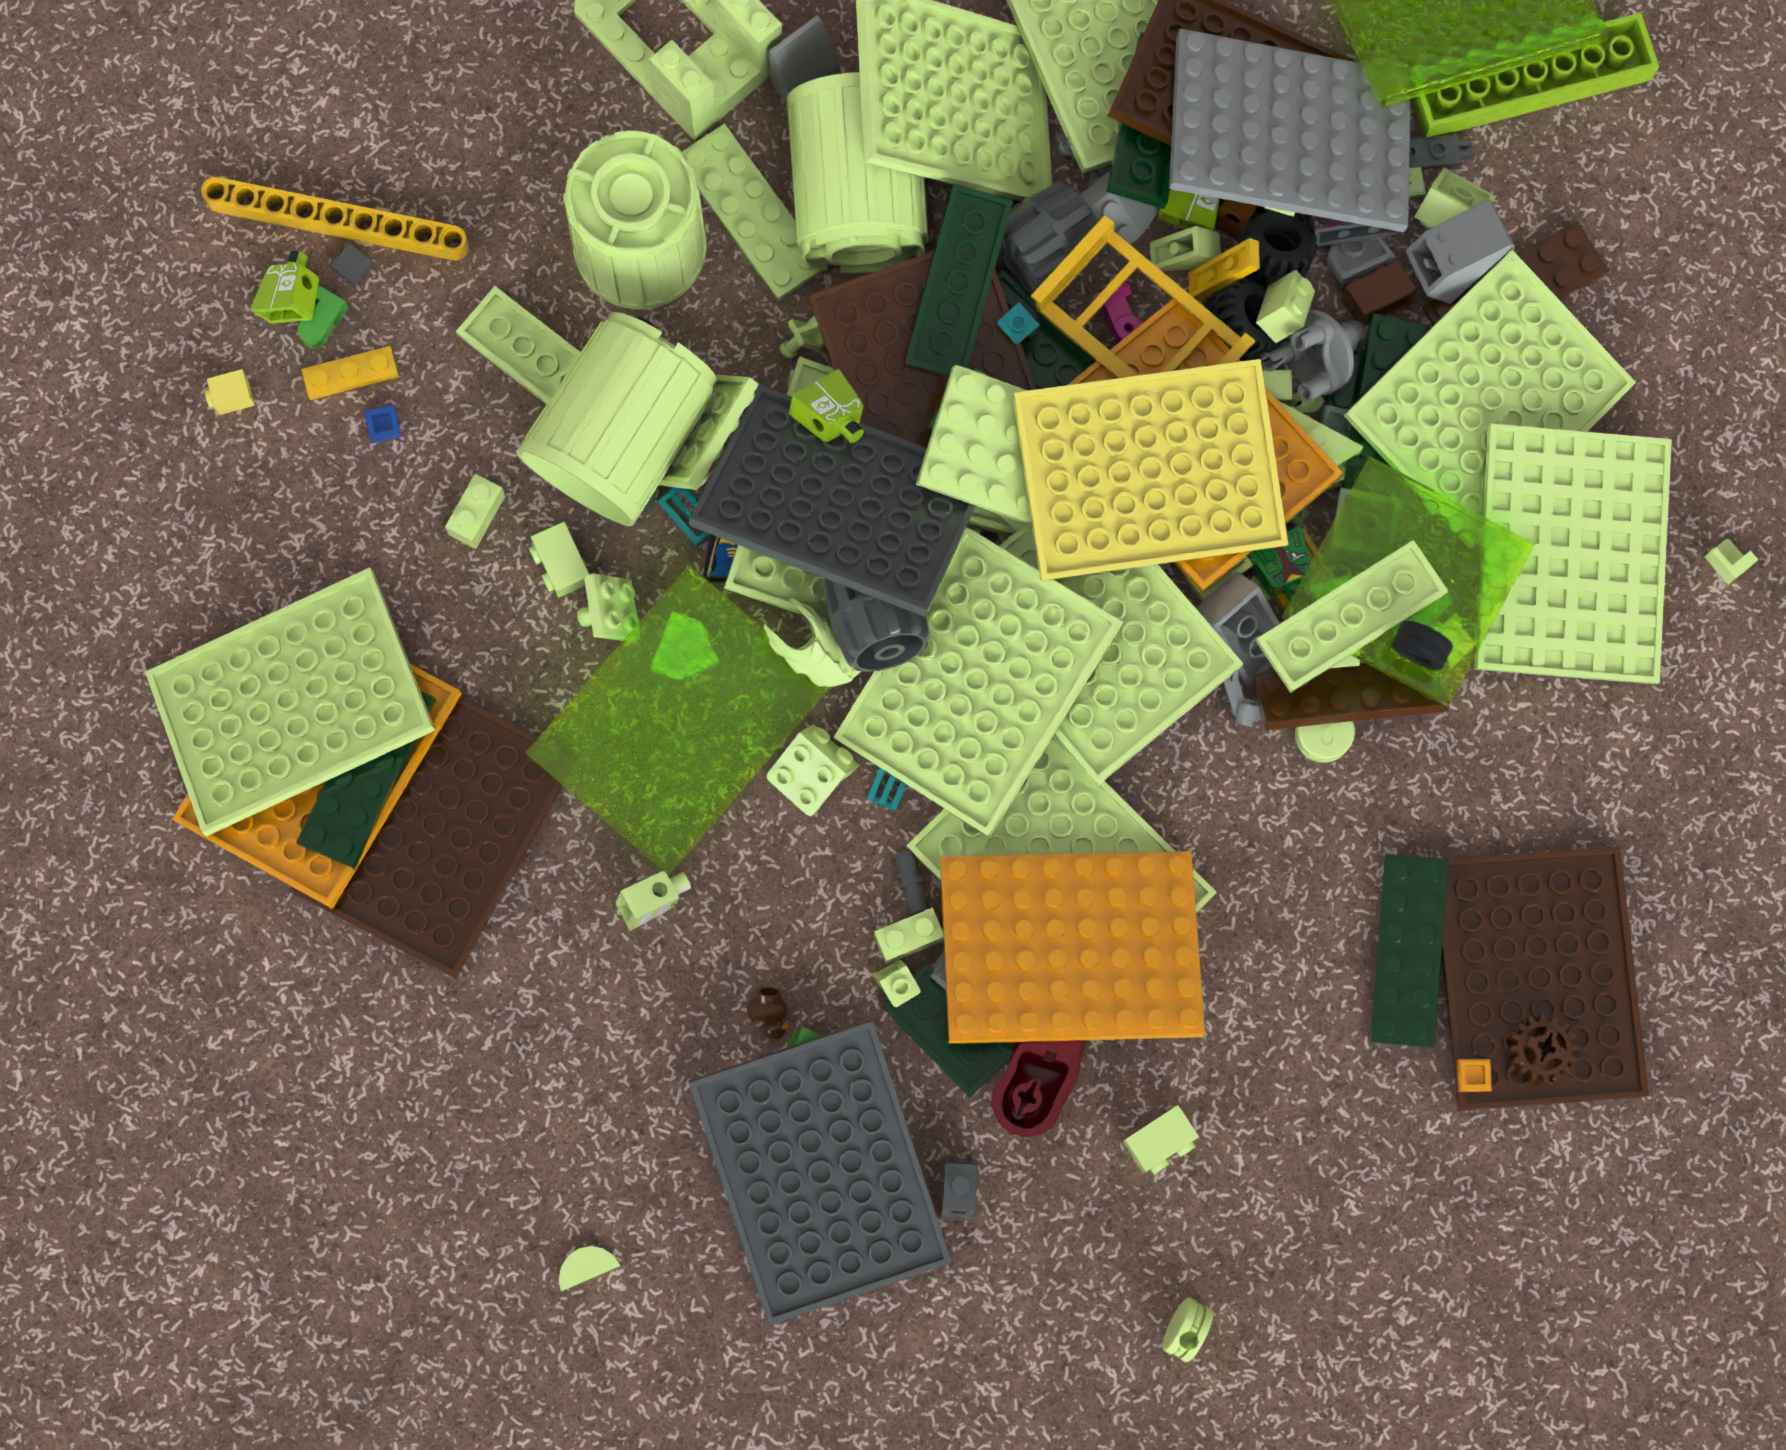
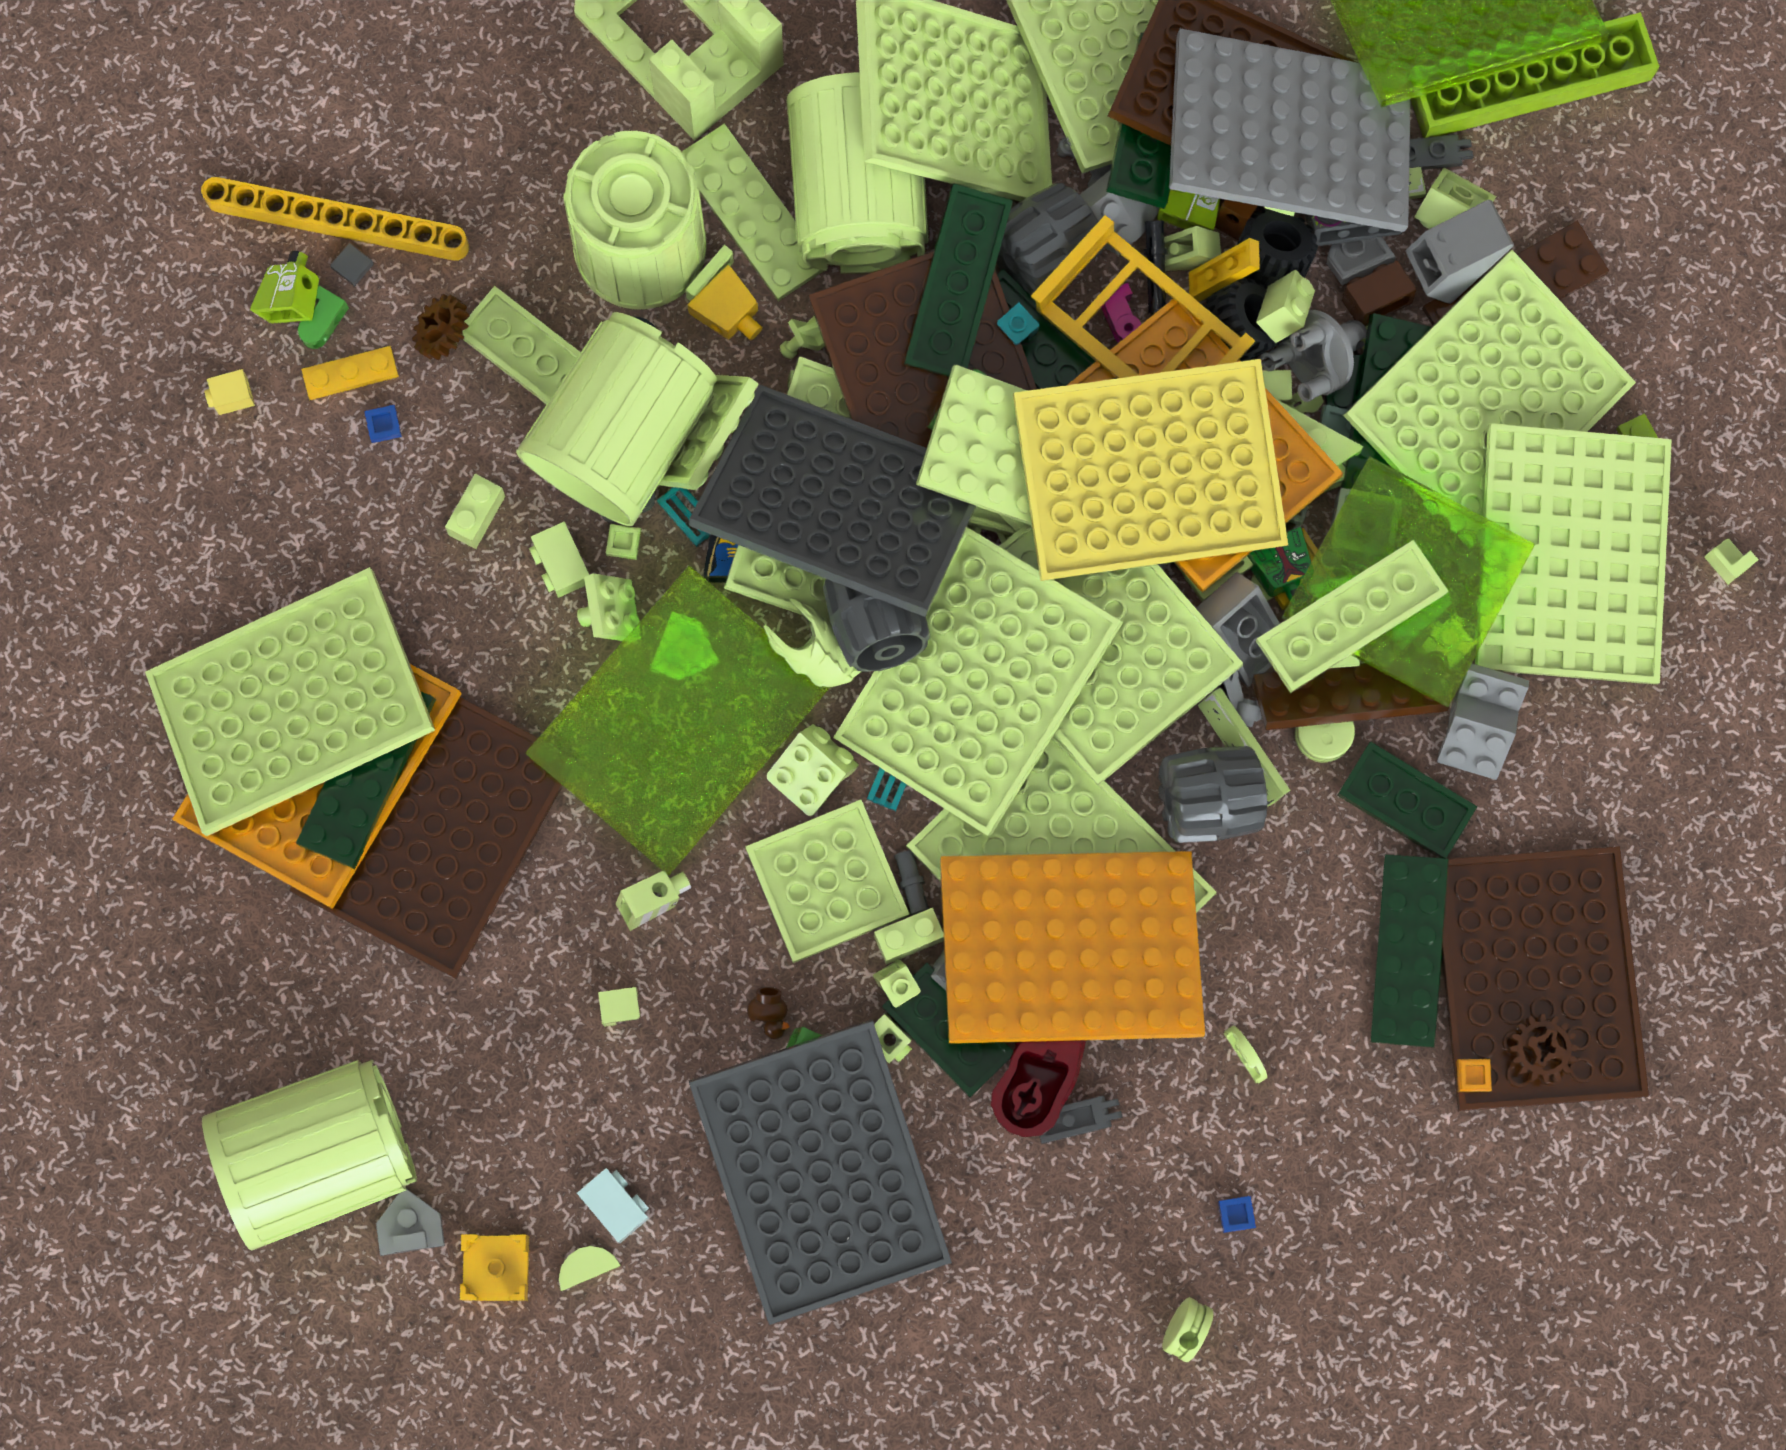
light grey slope [769,15,840,103] -> none
lime torso [789,369,864,443] -> none
dark grey torso [941,1158,978,1221] -> none
yellowish green brick [1123,1105,1199,1175] -> none
black tyre [1391,621,1453,670] -> none
none -> yellowish green container [202,1060,417,1251]
none -> light grey plate [376,1188,445,1256]
none -> reddish brown gear [412,294,470,360]
none -> yellow panel [460,1234,529,1301]
none -> light aqua brick [577,1168,649,1244]
none -> yellowish green panel [598,987,640,1027]
none -> yellowish green tile [606,524,641,560]
none -> yellowish green tile [685,245,734,301]
none -> yellow torso [687,265,763,341]
none -> yellowish green plate [745,800,909,963]
none -> yellowish green brick [874,1012,912,1063]
none -> dark grey hinge [1039,1096,1123,1144]
none -> black pin [1143,220,1168,314]
none -> dark grey wheel [1158,746,1267,843]
none -> yellowish green tile [1198,688,1291,807]
none -> blue plate [1218,1196,1256,1233]
none -> yellowish green tile [1223,1026,1267,1084]
none -> dark green plate [1337,741,1478,858]
none -> light grey bracket [1437,663,1529,780]
none -> lime plate [1616,413,1658,438]

